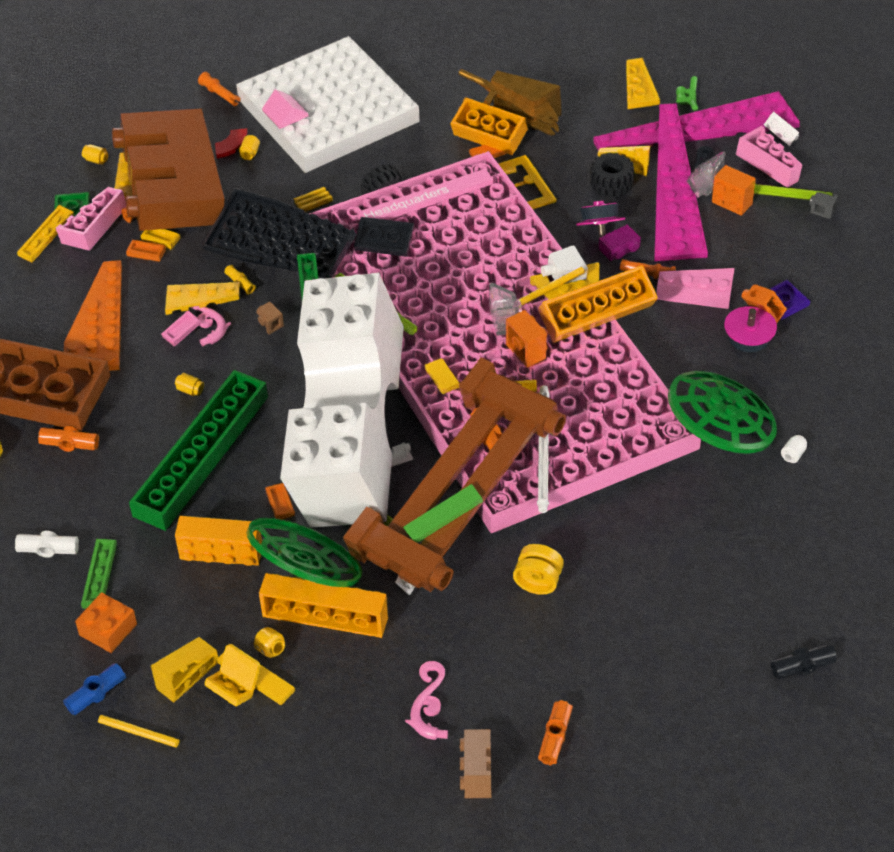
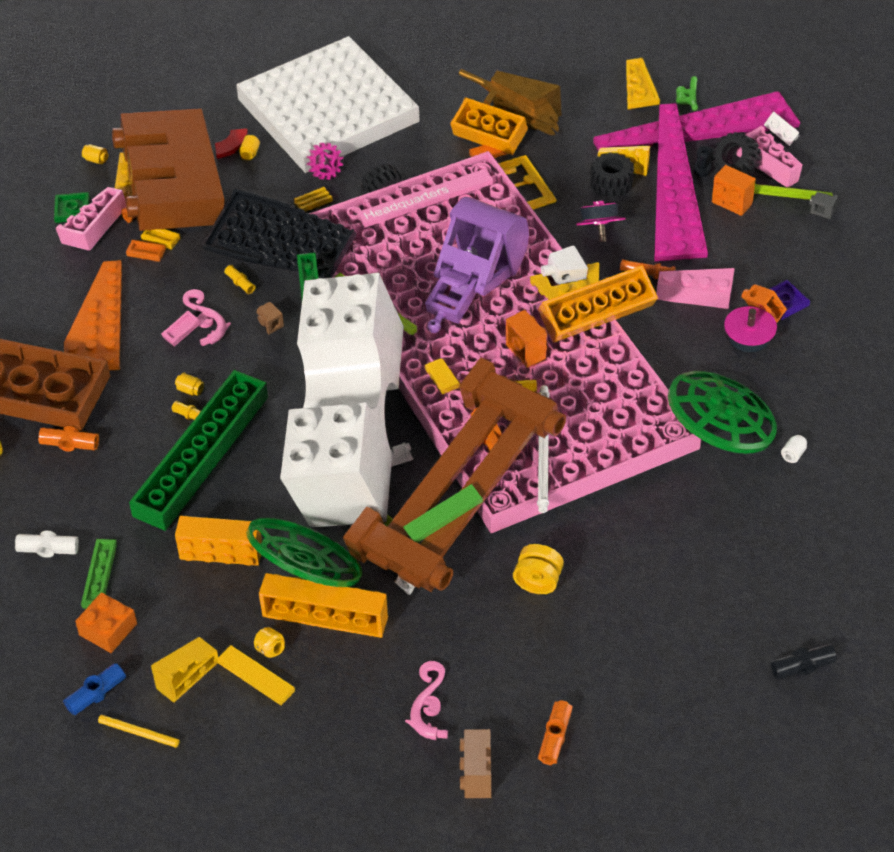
yellow tile [17,205,74,263] -> none
yellow wing [165,282,240,315] -> none
orange pin [198,72,240,106] -> none
yellow bracket [204,644,260,707] -> none
bright pink slope [262,89,309,129] -> none
orange tile [265,483,295,519] -> none
black tile [354,217,414,257] -> none
clear slope [489,283,522,336] -> none
yellow bar [516,266,585,307] -> none
magenta brick [599,224,641,261] -> none
clear slope [686,151,726,197] -> none
none -> yellow pin [172,401,201,420]
none -> dark pink gear [306,142,343,180]
none -> medium lavender piece [425,196,529,333]
none -> black tyre [713,132,761,175]

